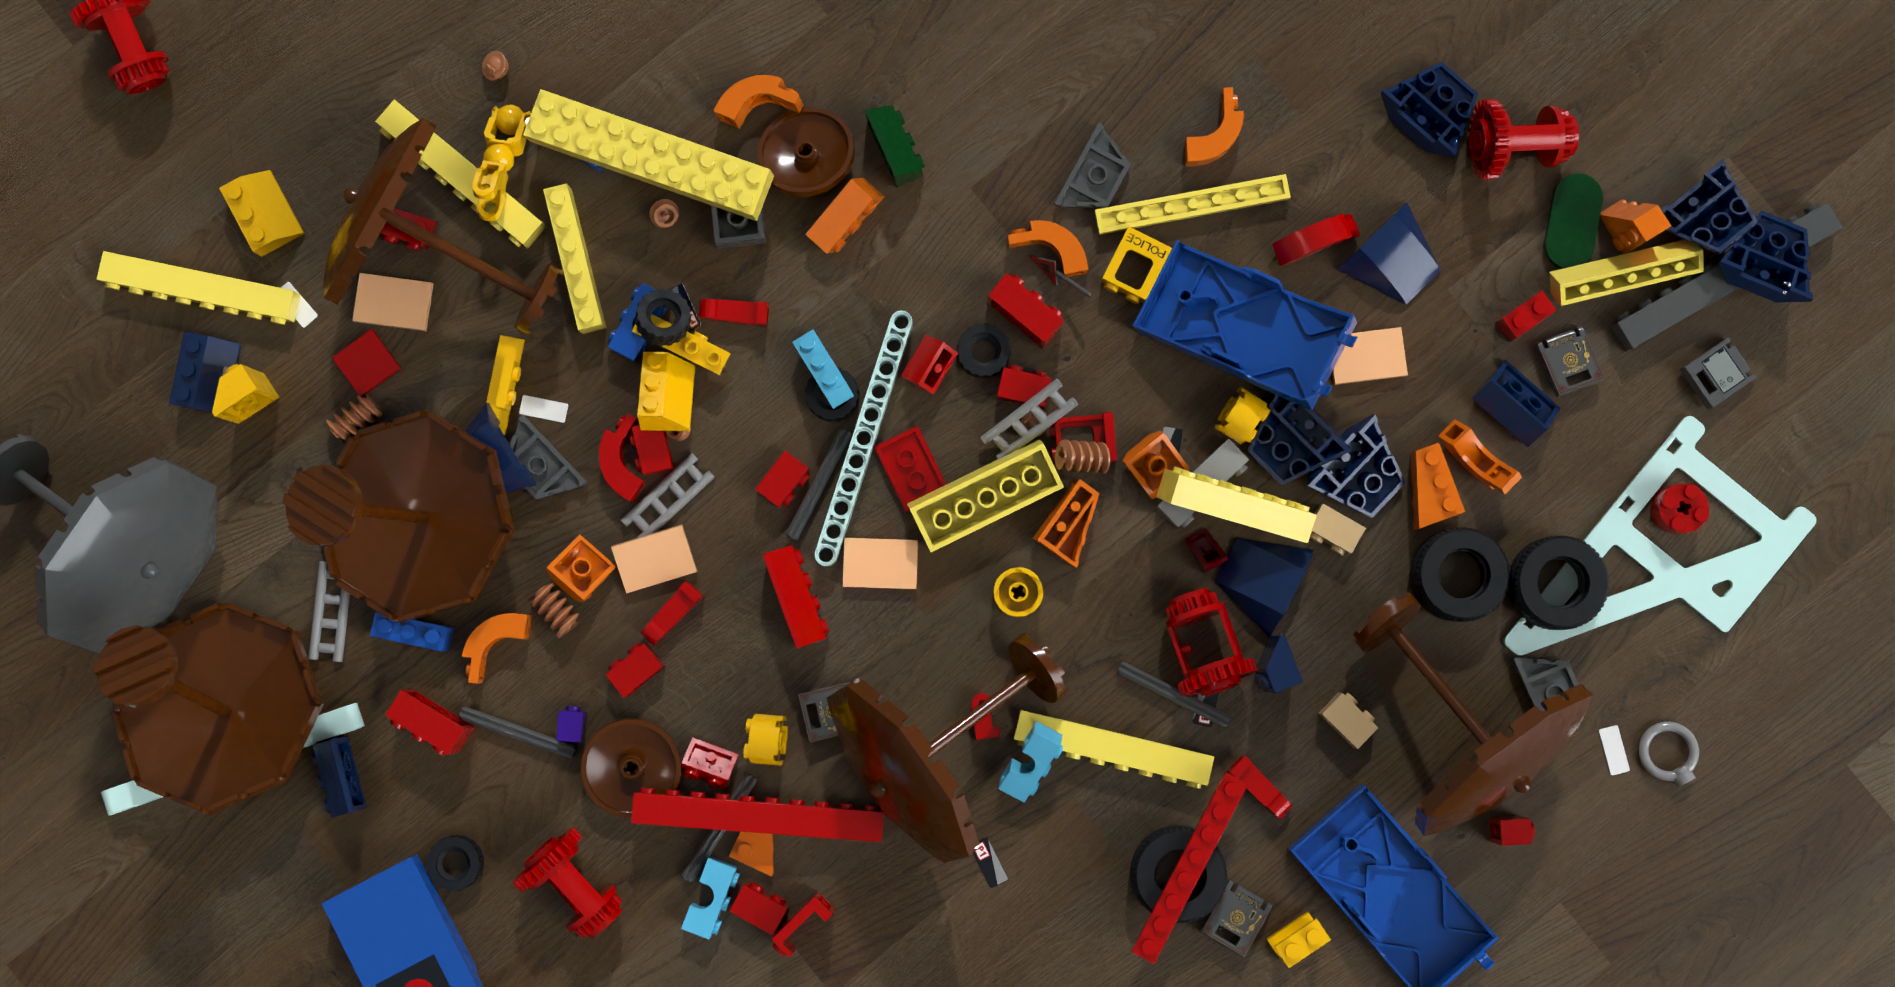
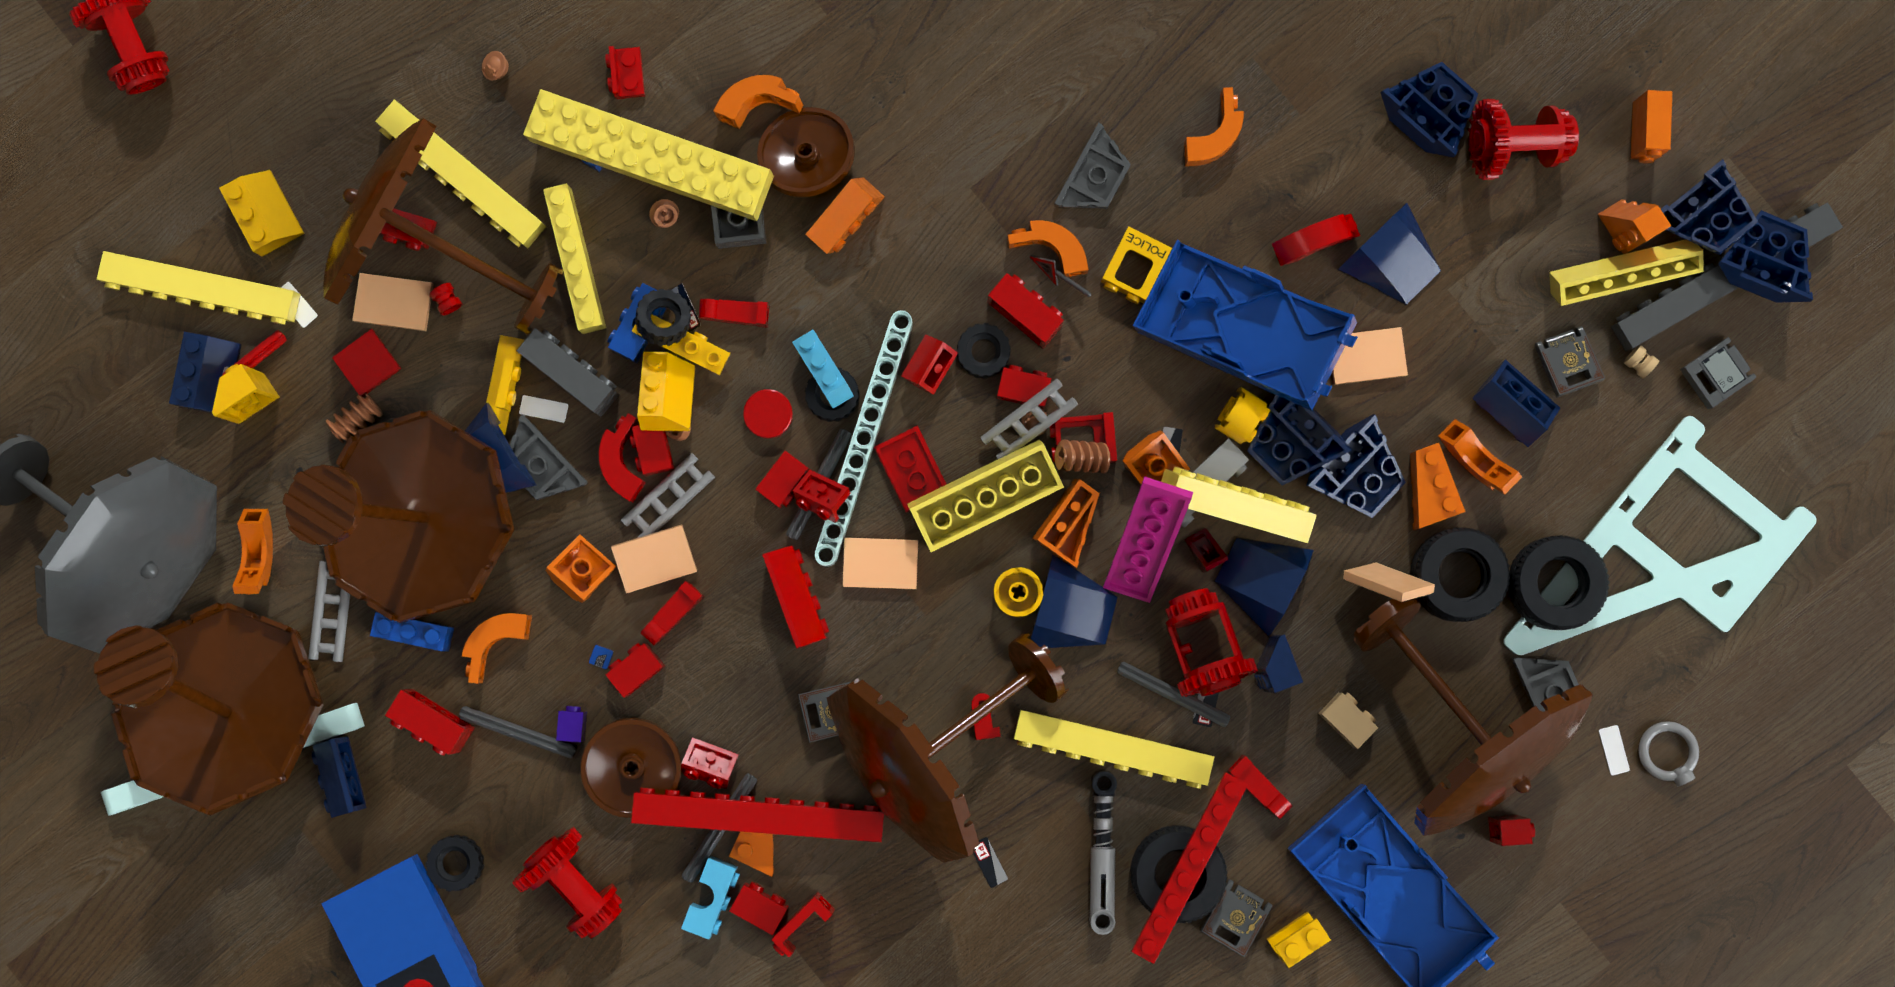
yellow piece [472,104,531,221] -> none
nougat piece [528,582,579,638] -> none
yellow brick [744,714,788,766] -> none
dark green slope [865,105,925,188] -> none
medium azure arch [998,721,1063,802] -> none
light yellow plate [1094,174,1291,235] -> none
tan brick [1310,504,1366,556] -> none
red brick [1495,291,1557,342] -> none
dark green tile [1544,173,1603,269] -> none
red brick [1650,483,1709,534] -> none
none -> red axle [222,330,287,375]
none -> orange arch [232,509,273,595]
none -> red wheel [429,282,463,316]
none -> dark grey piece [517,328,620,417]
none -> blue sticker [589,645,613,669]
none -> red bracket [605,46,645,99]
none -> red tile [743,389,793,439]
none -> red bracket [792,469,851,523]
none -> dark blue wedge [1030,555,1118,648]
none -> piece [1089,770,1117,935]
none -> dark pink plate [1103,476,1193,603]
none -> light nougat tile [1343,562,1435,602]
none -> tan wheel [1623,345,1659,379]
none -> orange brick [1631,90,1672,164]

